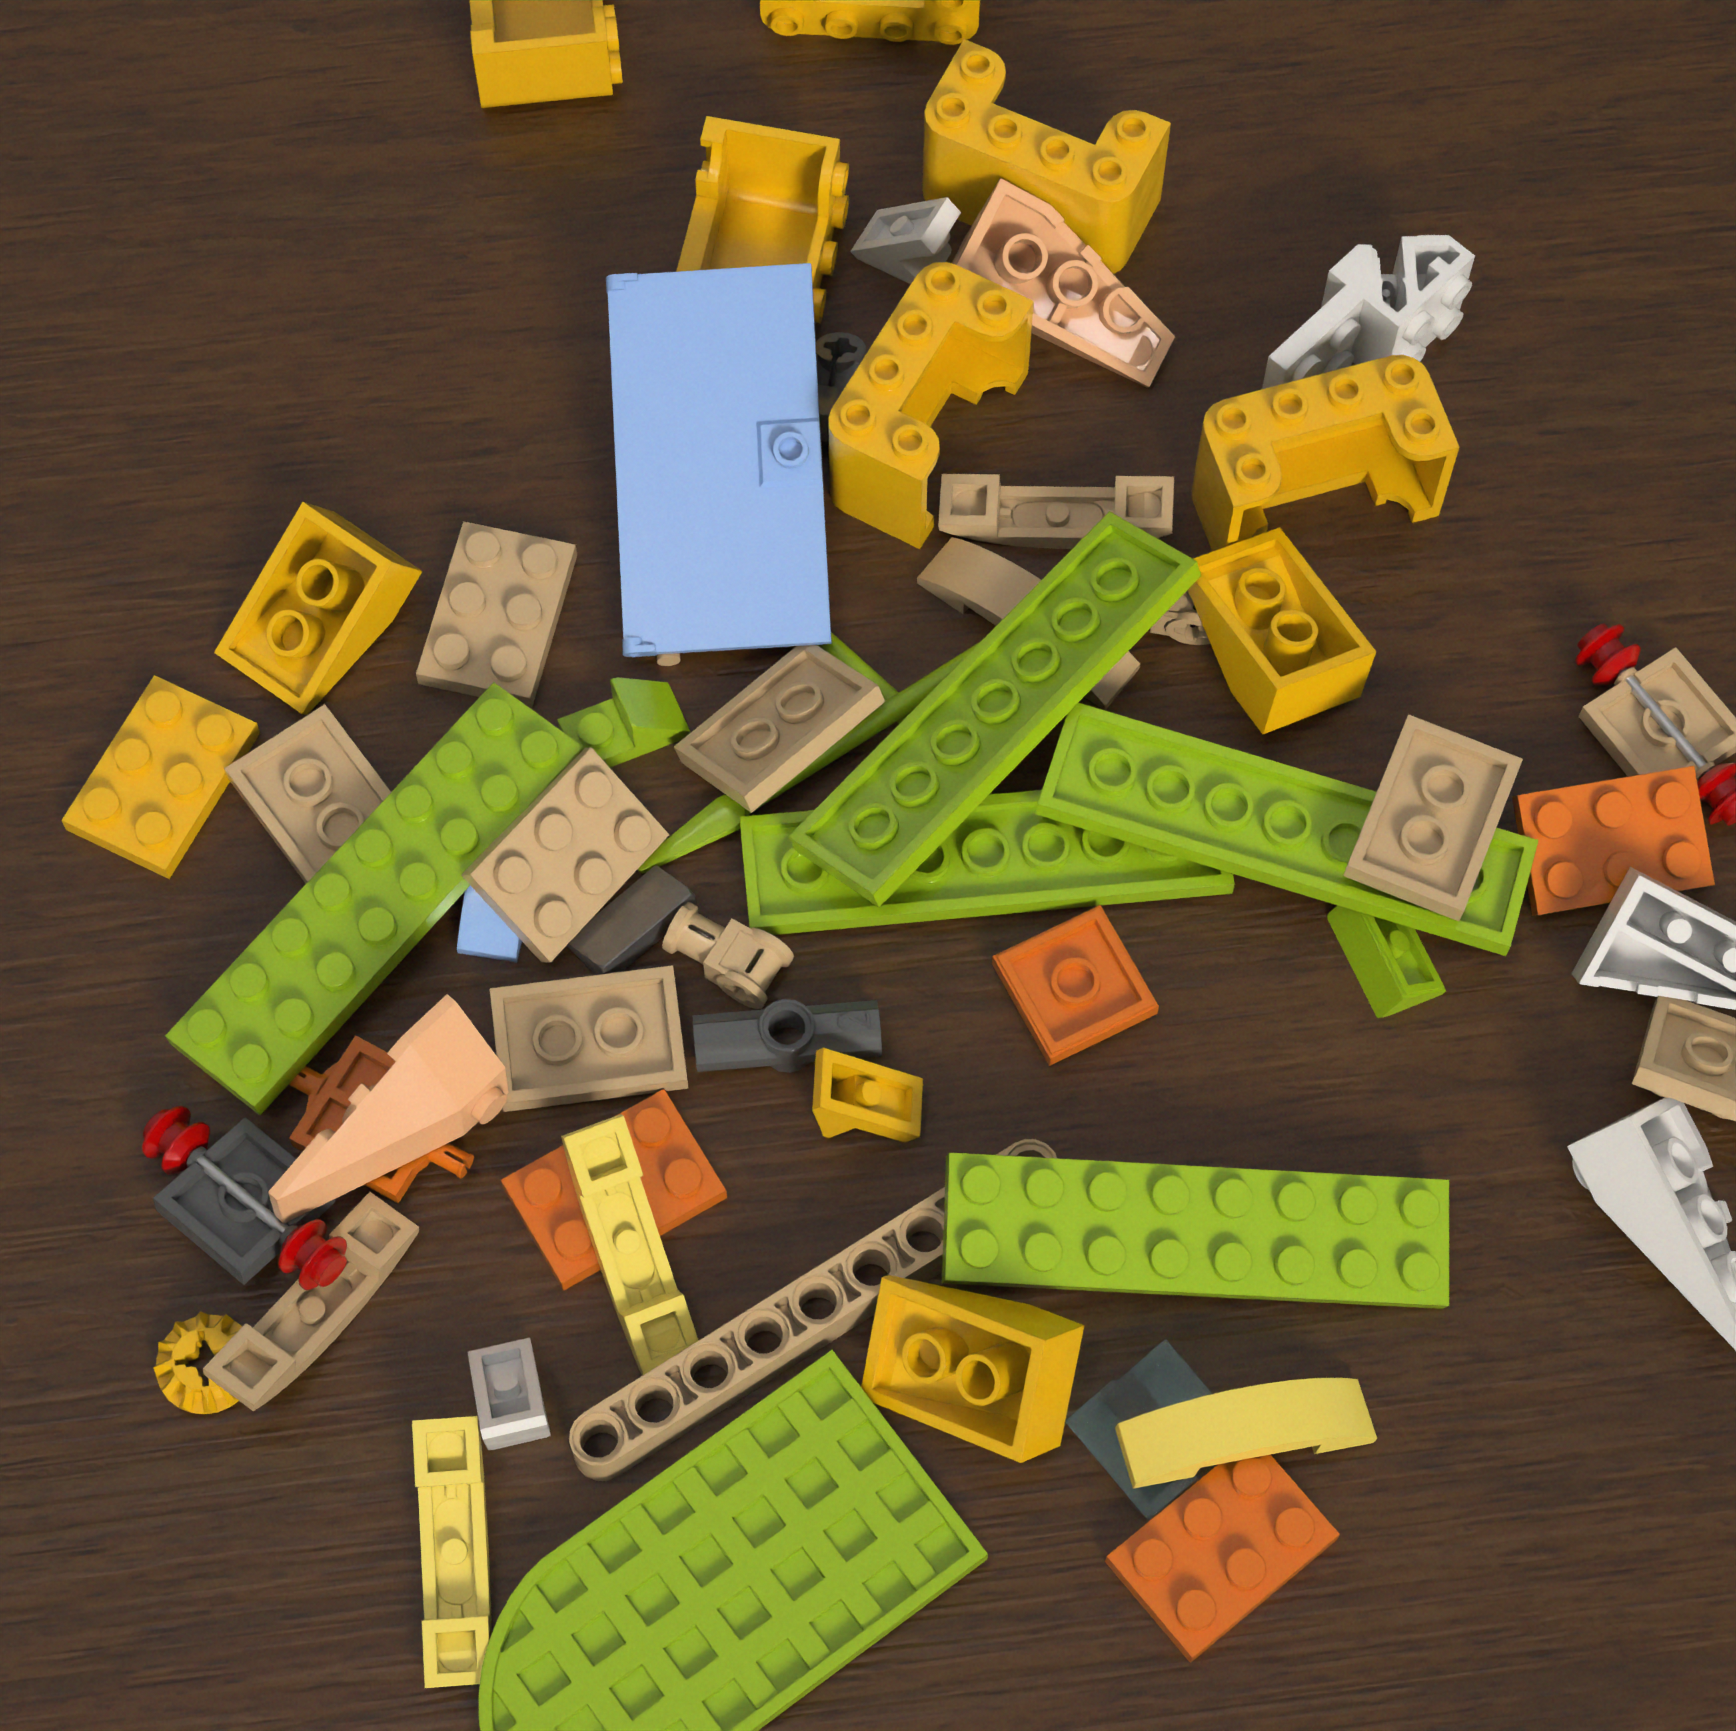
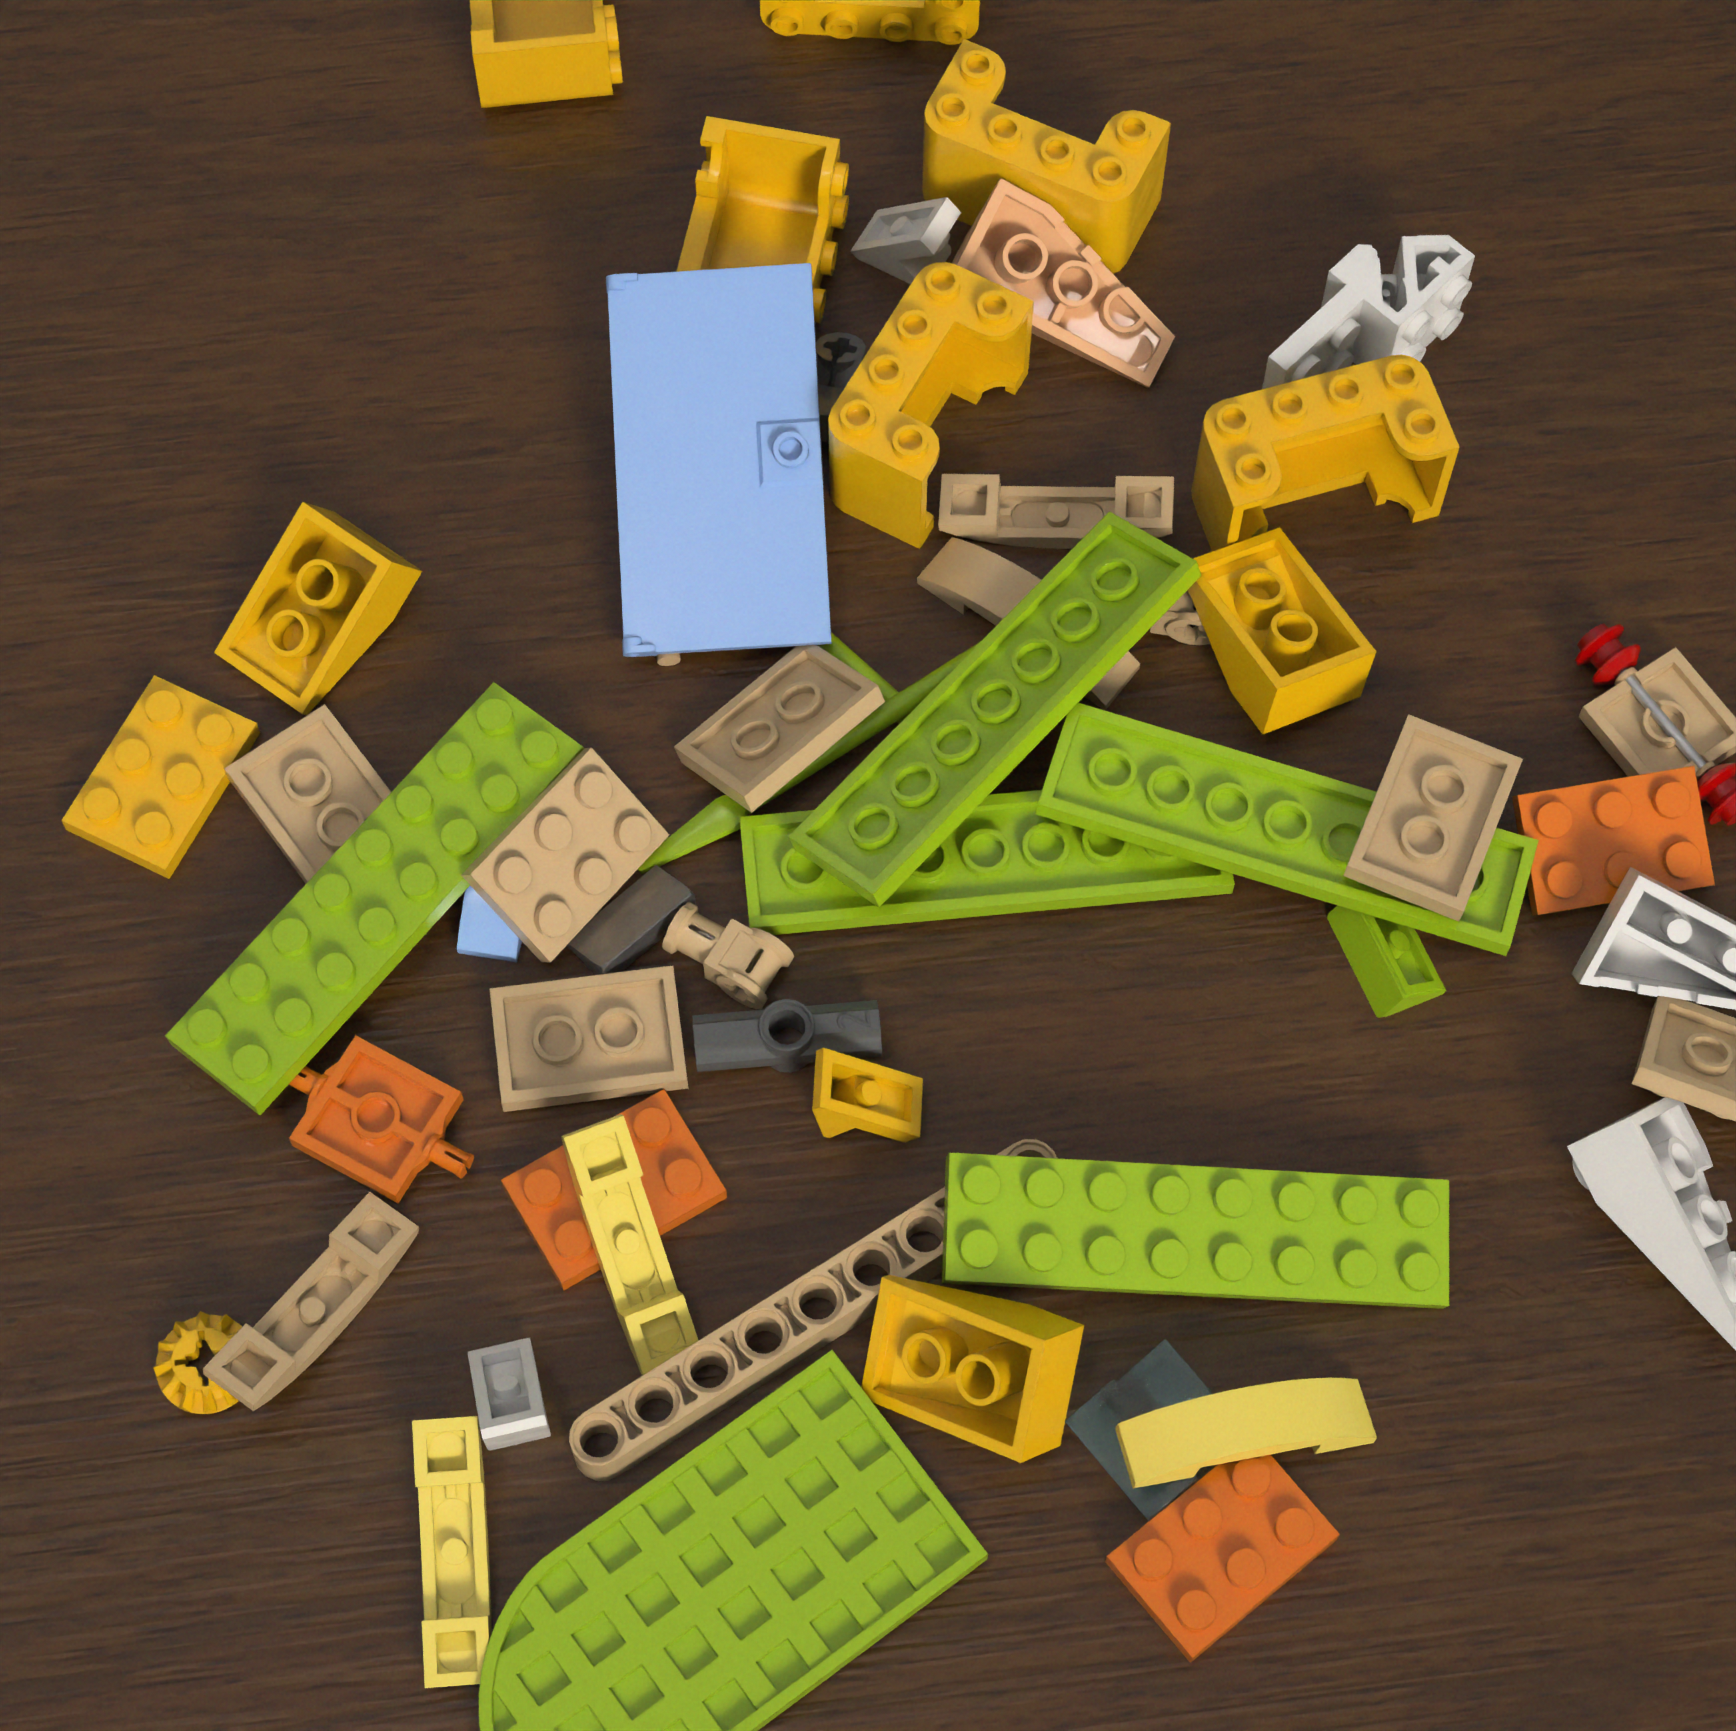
dark grey plate [142,1106,347,1290] -> none
light nougat wedge [268,994,509,1224] -> none
tan plate [416,521,577,708] -> none
lime slope [557,677,691,767] -> none
orange plate [992,905,1159,1066] -> none

